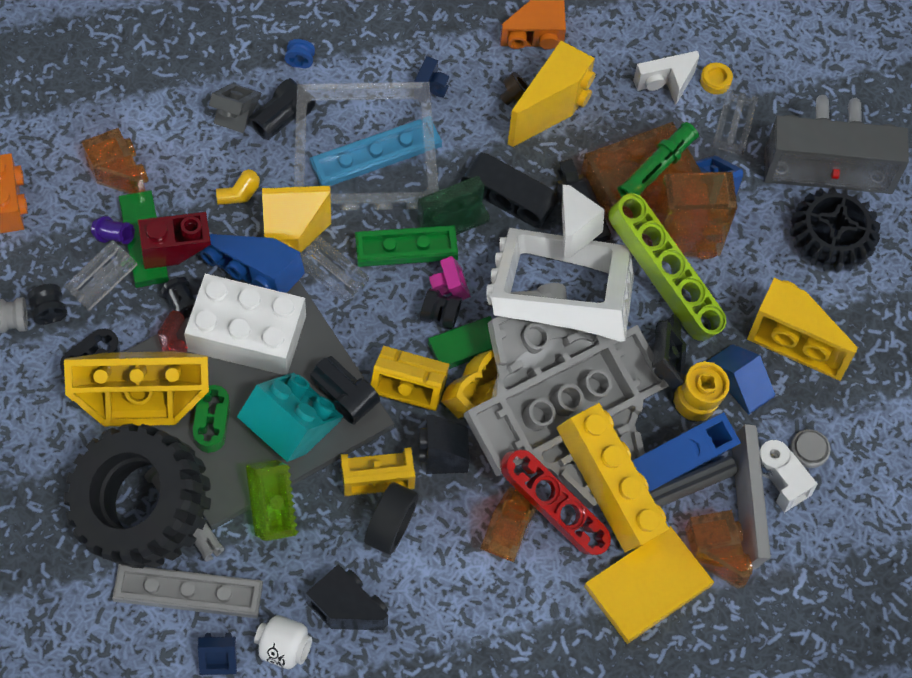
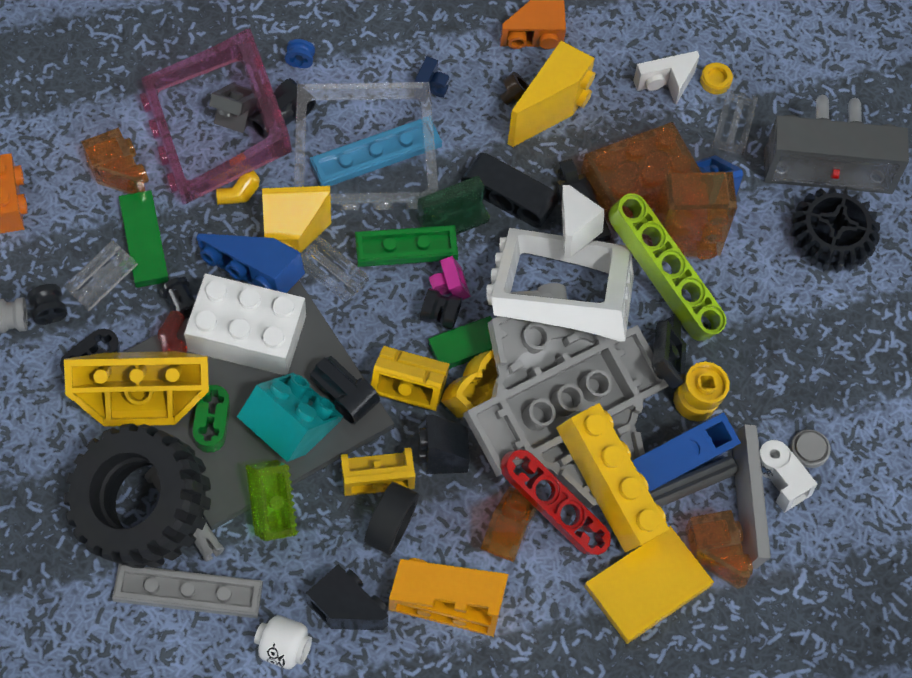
dark purple pin [91,216,135,244] -> none
dark red slope [138,212,211,269] -> none
dark blue tile [198,632,237,675] -> none
green pin [617,122,699,197] -> none
blue slope [706,344,775,415] -> none
yellow slope [747,277,858,381] -> none
none -> clear pink windscreen [139,28,292,205]
none -> light orange wedge [388,558,509,637]

